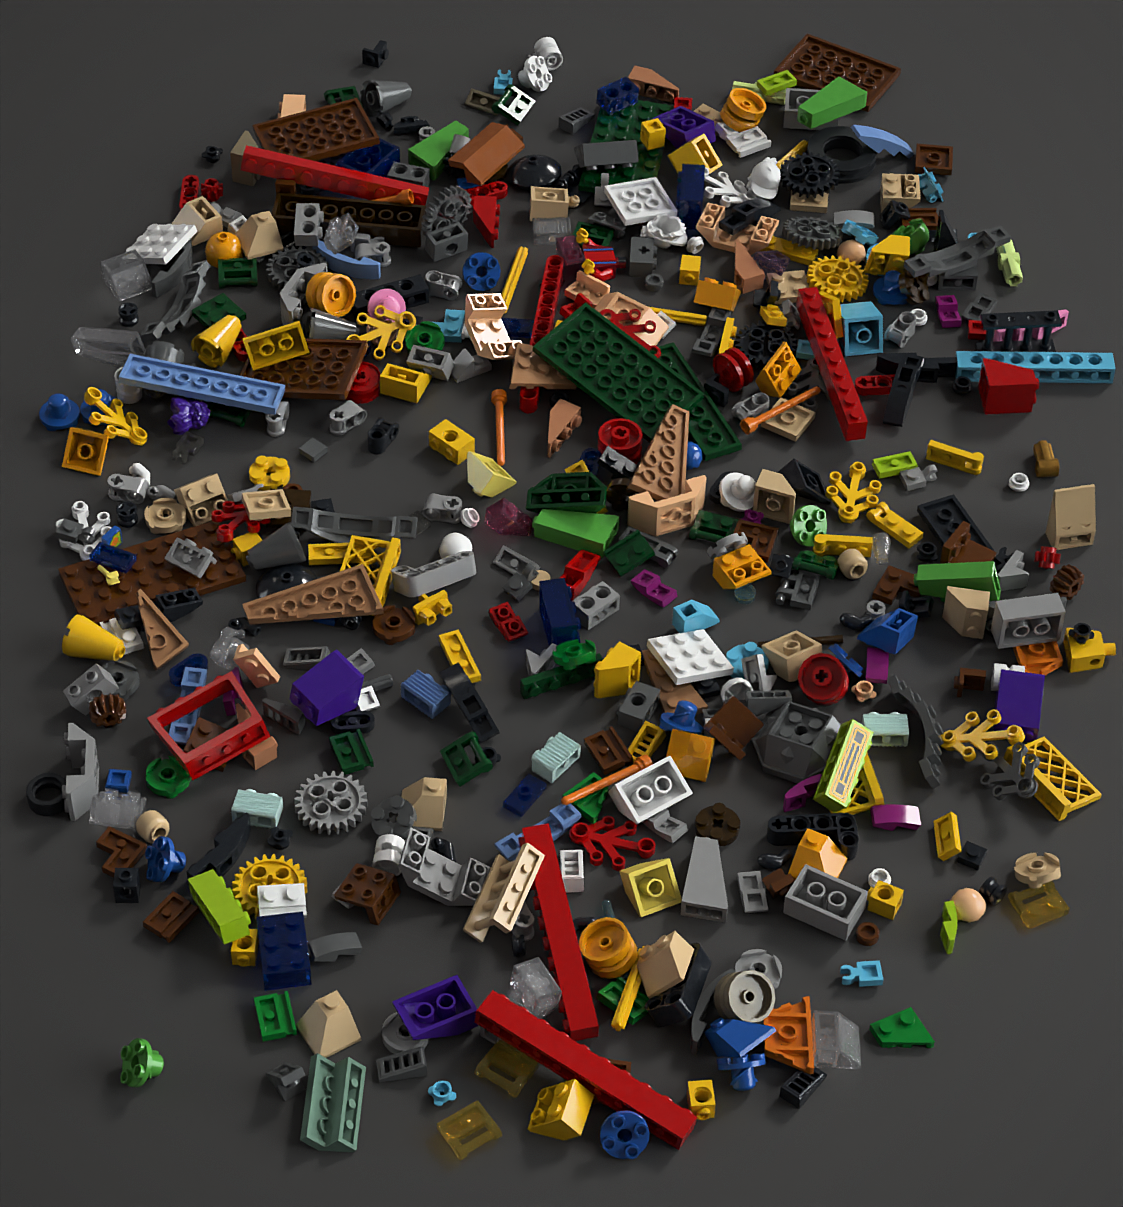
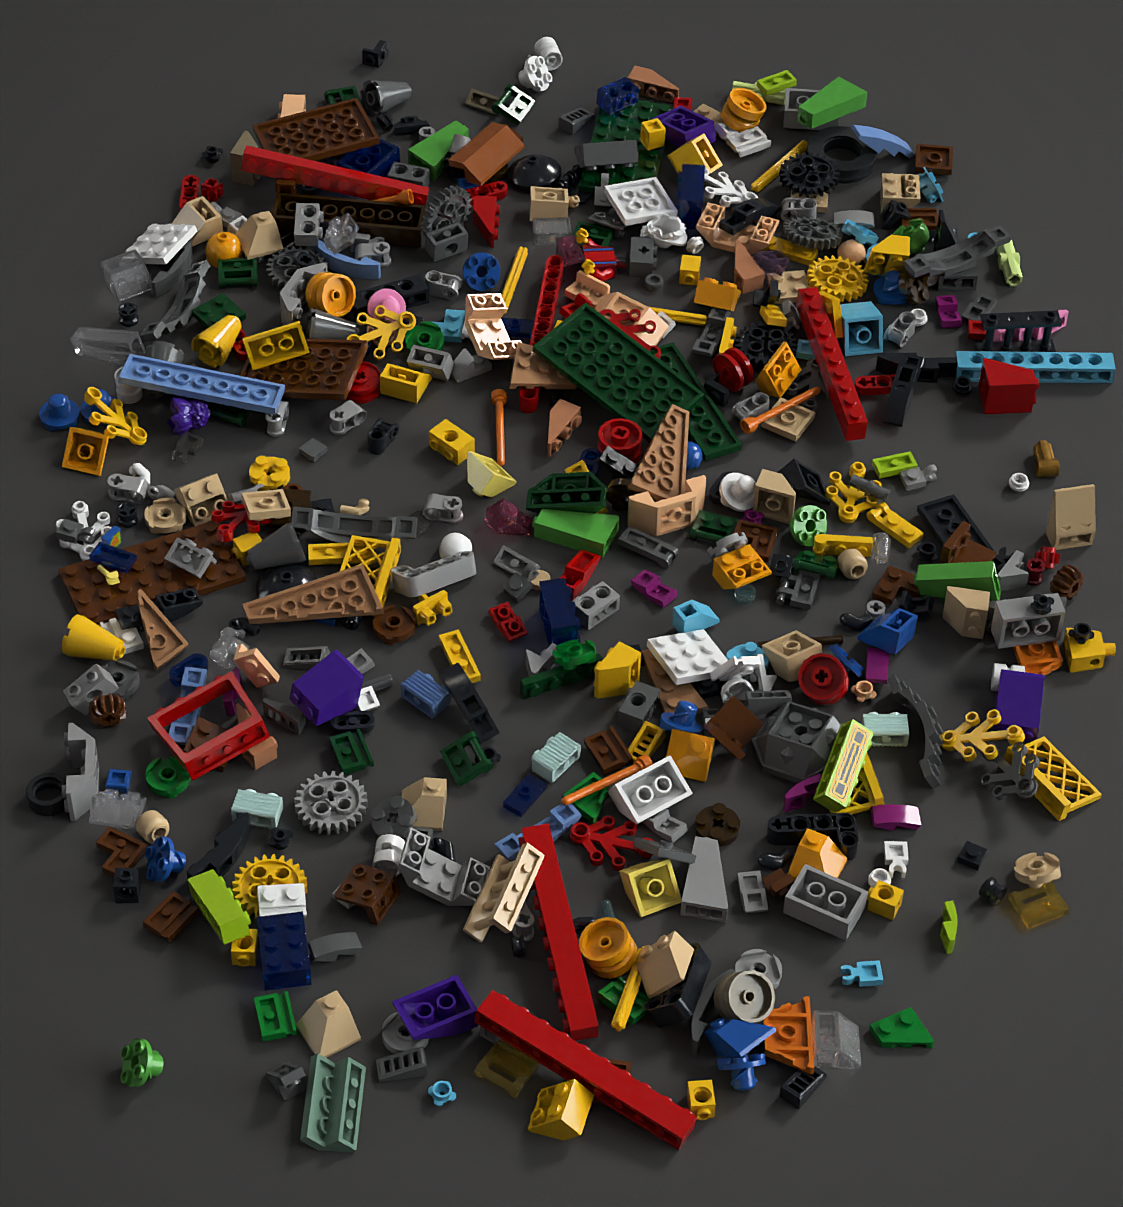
clear yellow plate [437,1100,502,1161] -> none
white plate [460,508,480,528] -> none
medium azure plate [494,70,513,95] -> none
clear slope [507,957,562,1019] -> none
white slope [560,850,584,893] -> none
blue plate [600,1111,649,1159] -> none
dark green plate [603,529,655,577] -> none
white hair [746,157,781,200] -> none
reddish brown plate [774,34,901,112] -> none
reddish brown tile [856,922,880,946] -> none
yellow plate [926,440,984,475] -> none
yellow plate [933,812,961,861] -> none
light nougat hair [950,888,986,923] -> none
reddish brown bracket [953,668,986,697] -> none
none -> tan arm [340,499,370,515]
none -> dark grey plate [633,837,696,864]
none -> white plate [710,656,761,681]
none -> light grey piece [781,197,817,222]
none -> dark grey pin [848,474,891,502]
none -> white plate [883,841,909,878]
none -> dark red bush [1026,558,1045,586]
none -> black plate [1030,594,1054,615]

